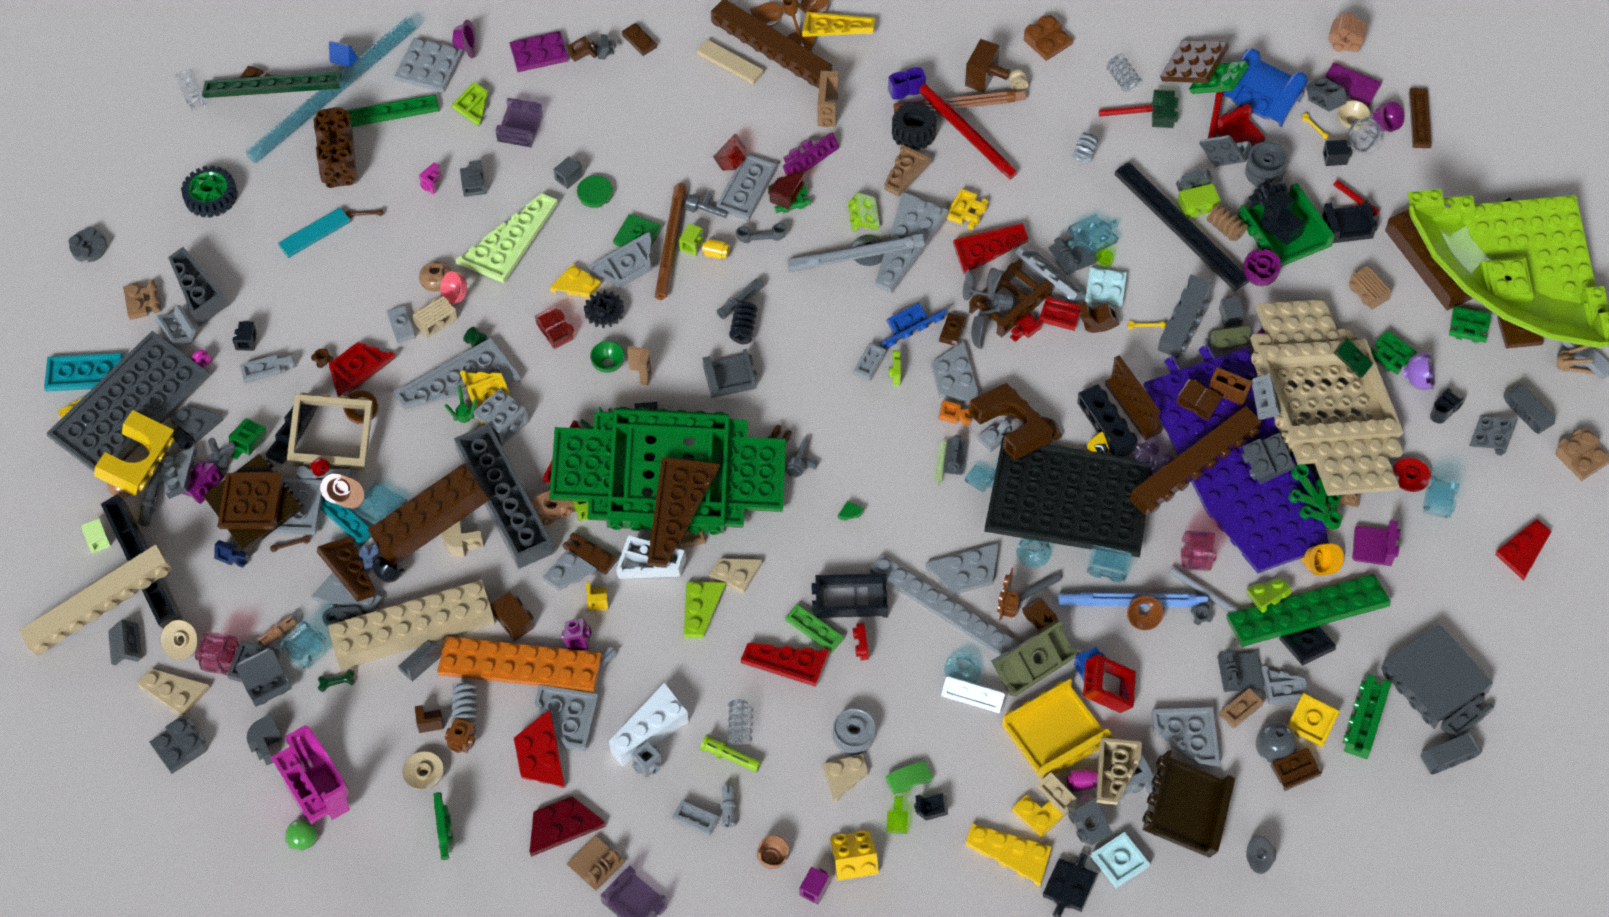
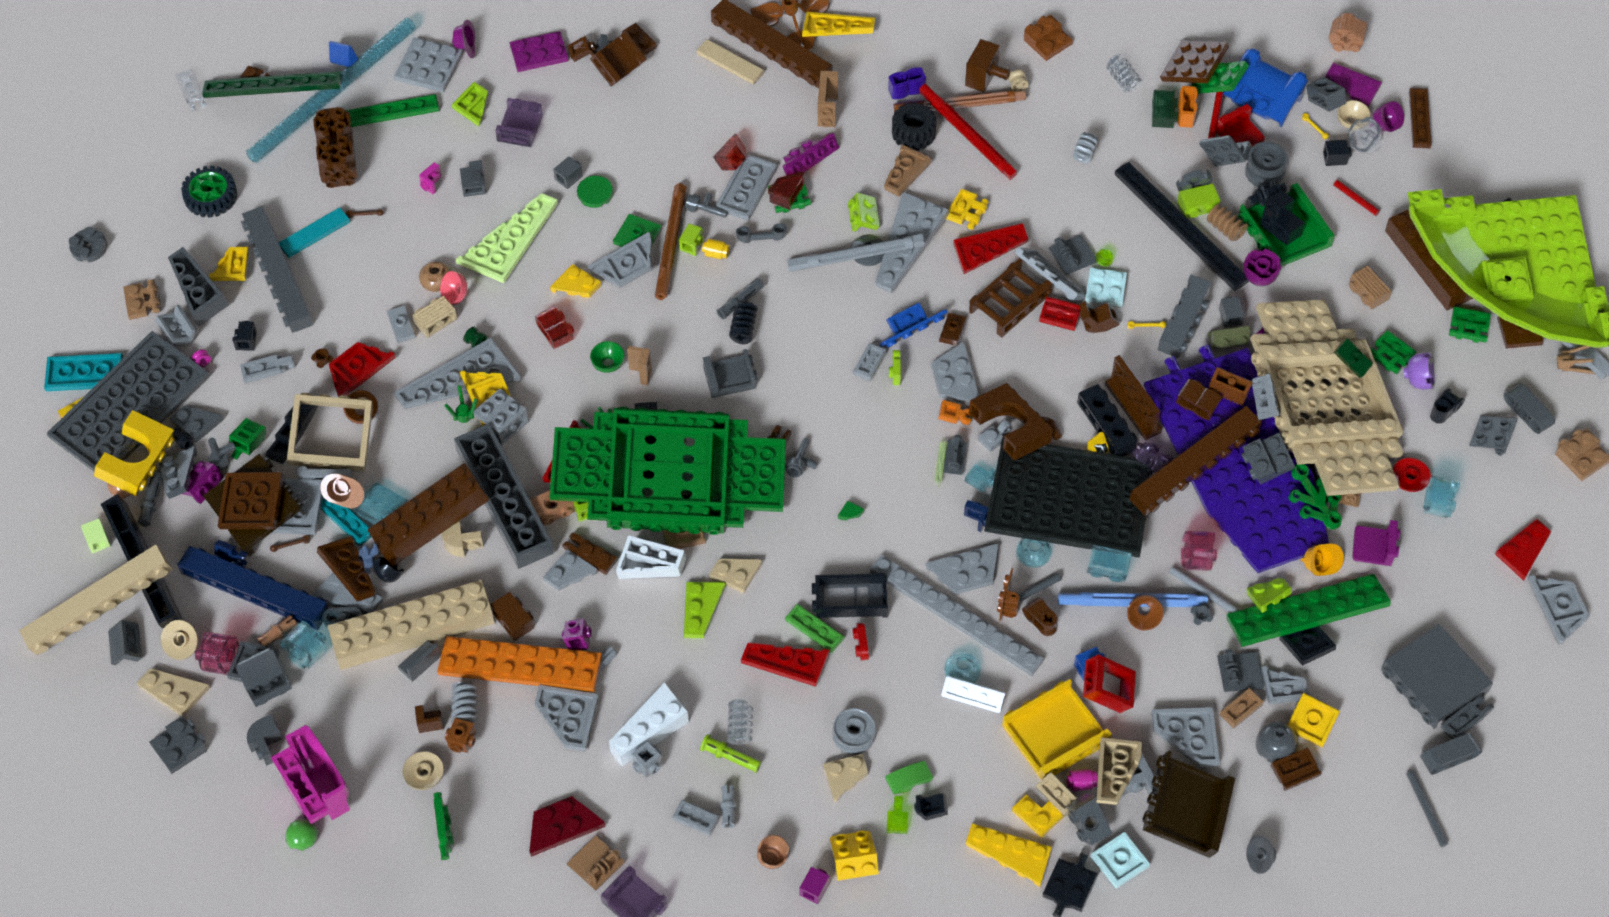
red plate [311,458,329,477] -> none
dark green piece [318,669,355,692] -> none
red wing [514,711,566,788] -> none
black gear [584,290,624,328] -> none
yellow panel [586,581,608,611] -> none
reddish brown wing [647,457,720,568] -> none
dark grey plant [963,268,1013,349] -> none
olive piece [991,620,1079,696] -> none
red plate [1010,313,1042,342] -> none
clear light blue plate [1067,214,1119,256] -> none
red bar [1098,105,1152,117] -> none
black panel [1322,199,1378,243] -> none
green brick [1342,674,1392,759] -> none
none -> dark blue brick [177,546,329,630]
none -> yellow wing [209,247,249,281]
none -> dark grey brick [241,206,313,333]
none -> reddish brown panel [590,31,647,87]
none -> dark blue bracket [964,500,988,532]
none -> orange brick [1177,86,1198,128]
none -> dark grey bar [1406,771,1448,847]
none -> light grey wing [1528,575,1590,645]

